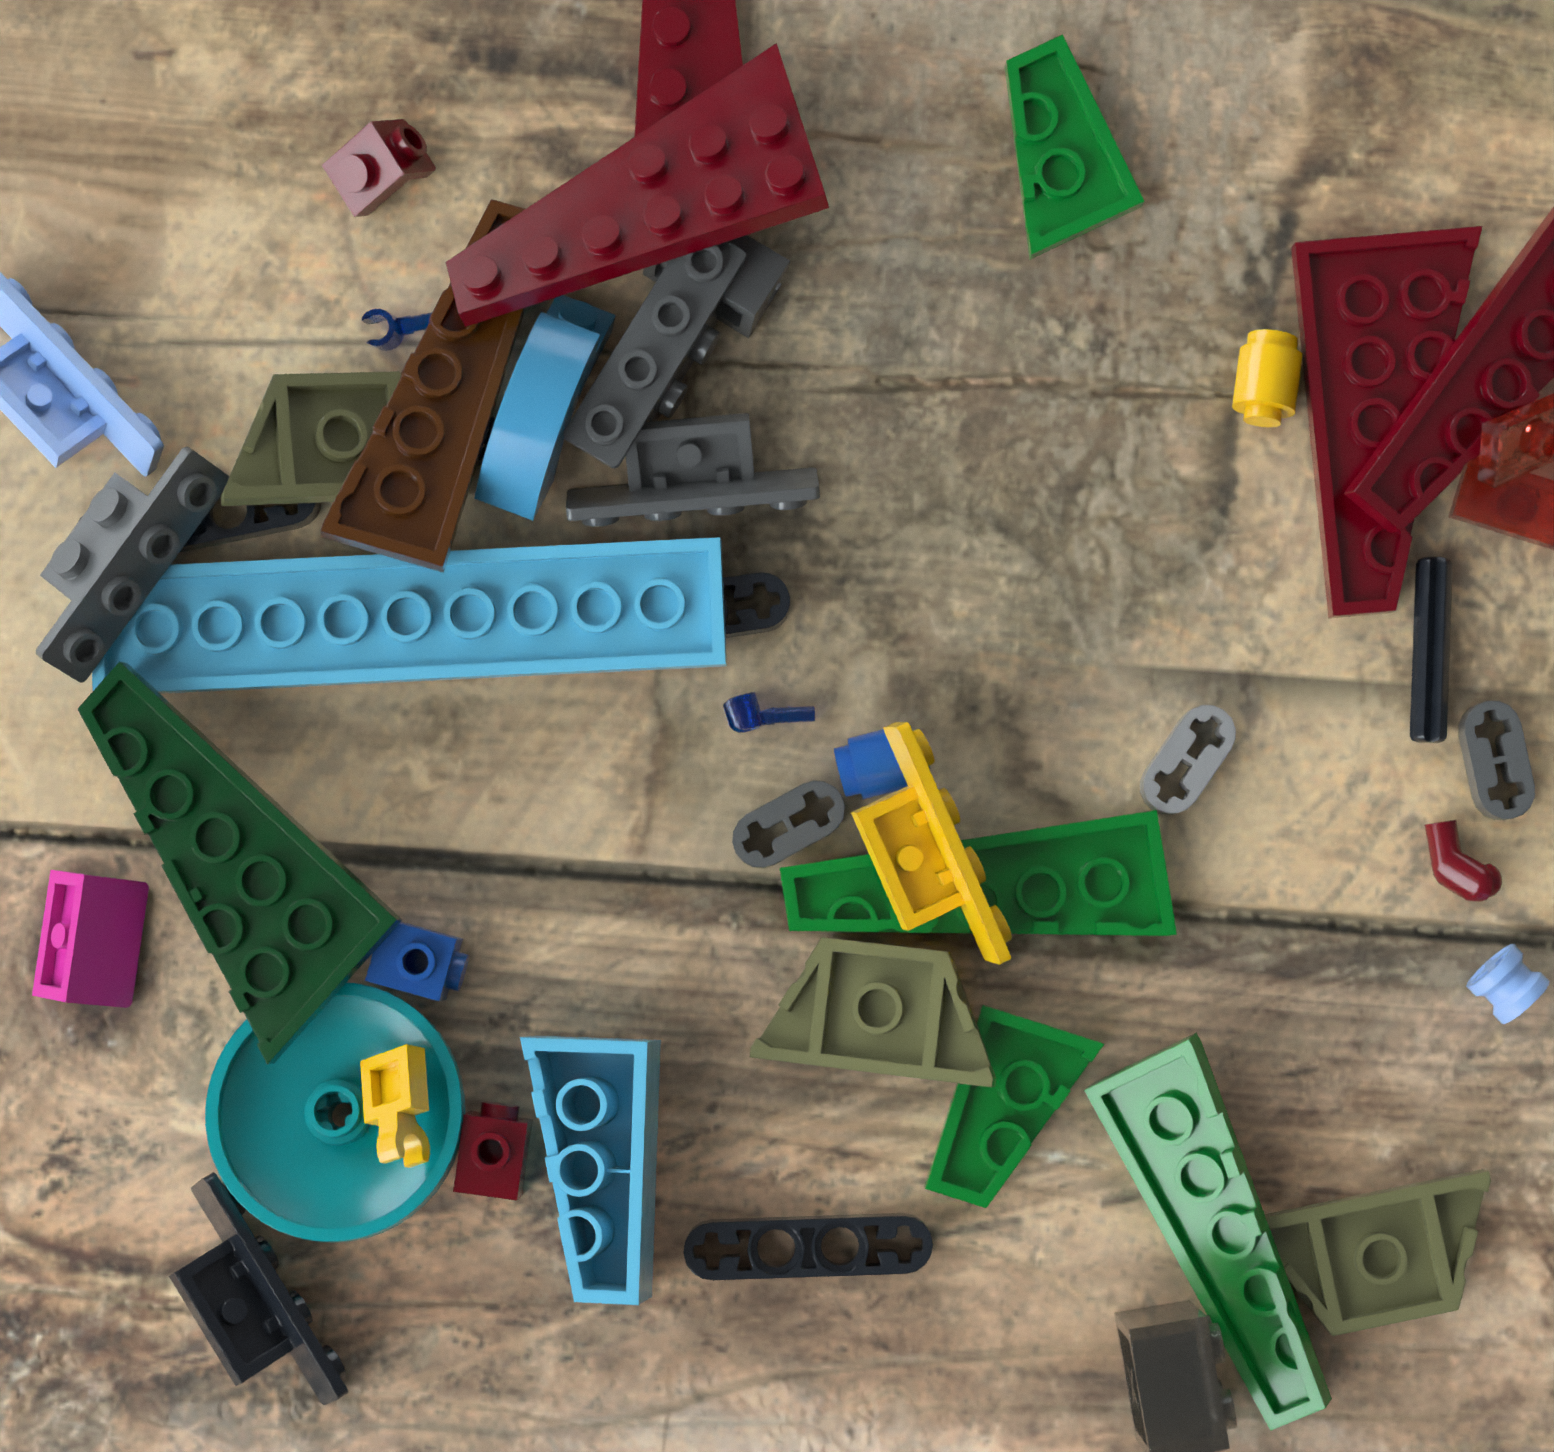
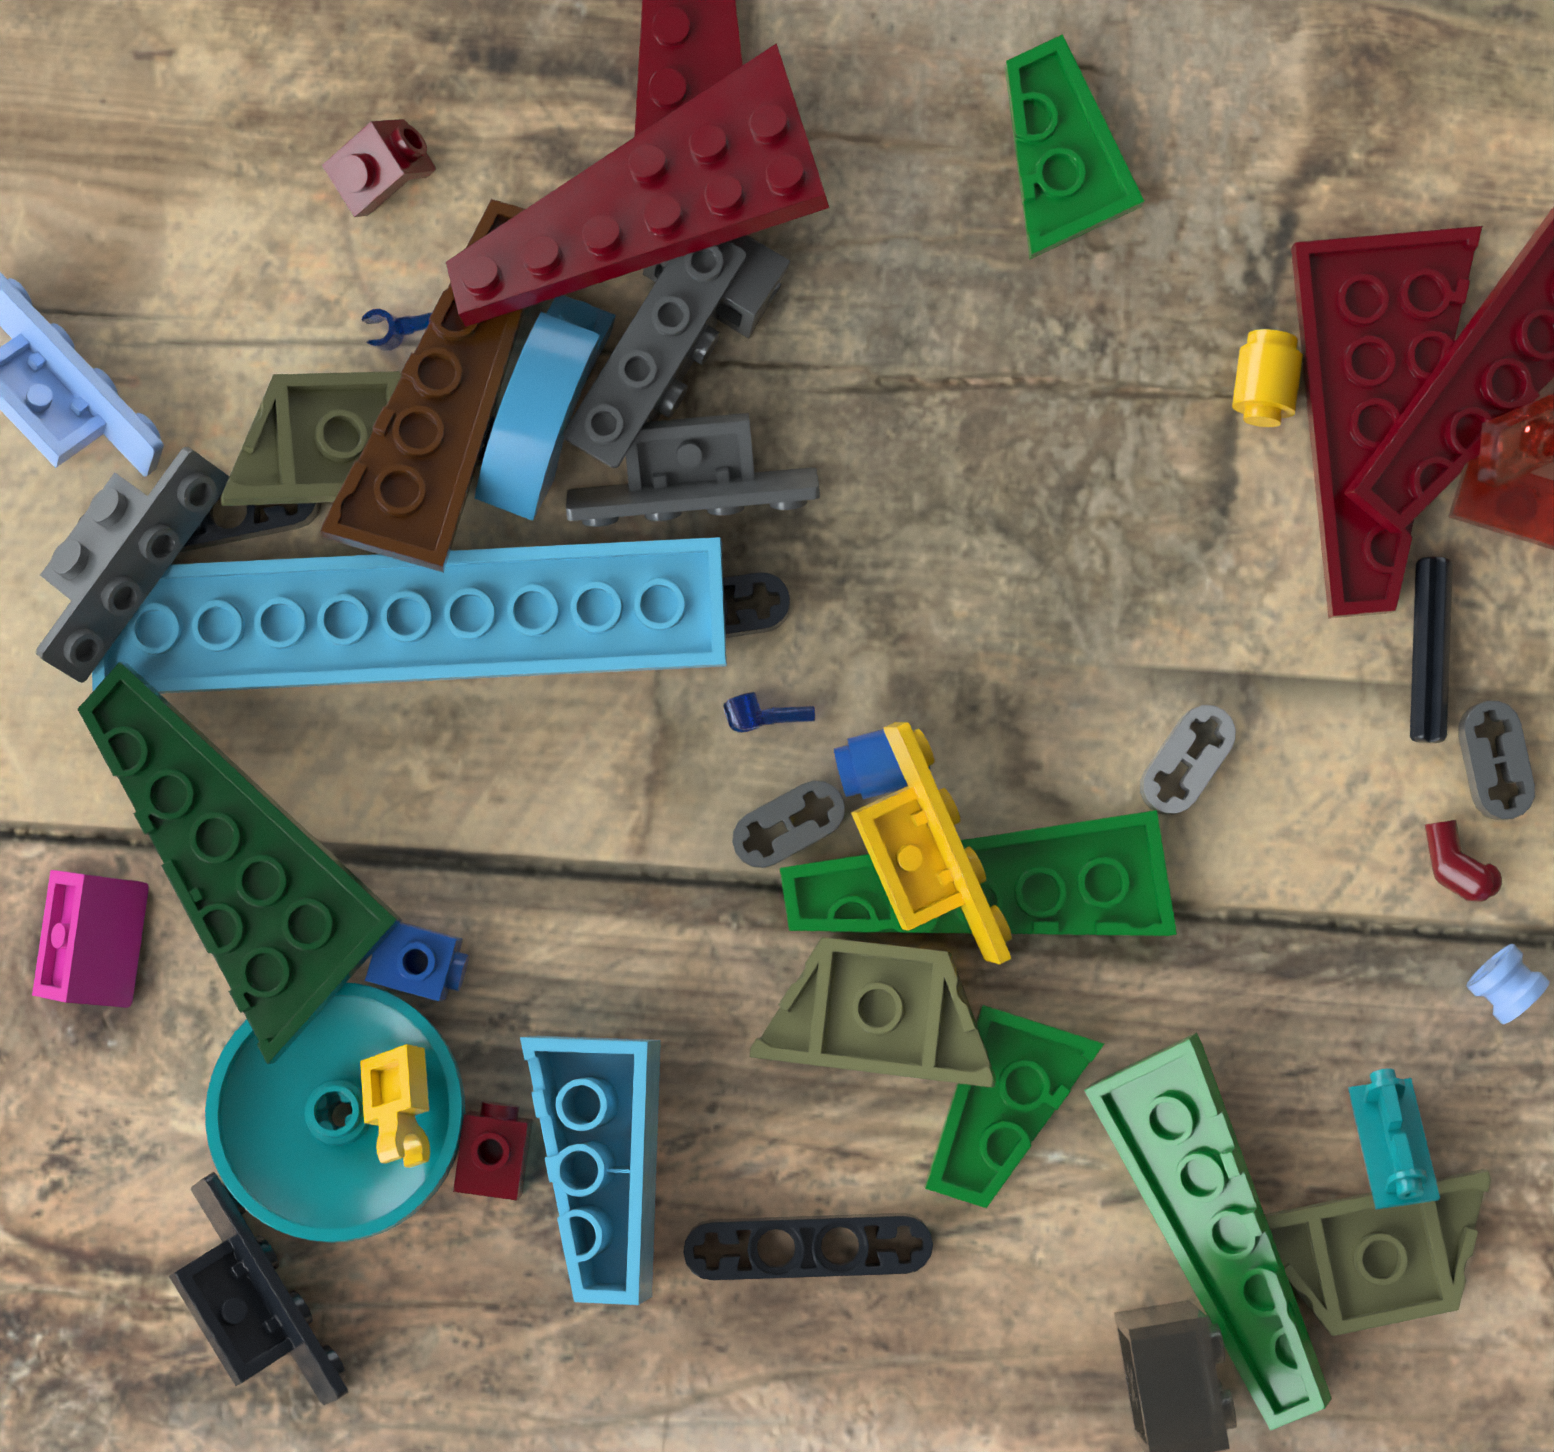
none -> teal hinge [1348,1068,1440,1210]

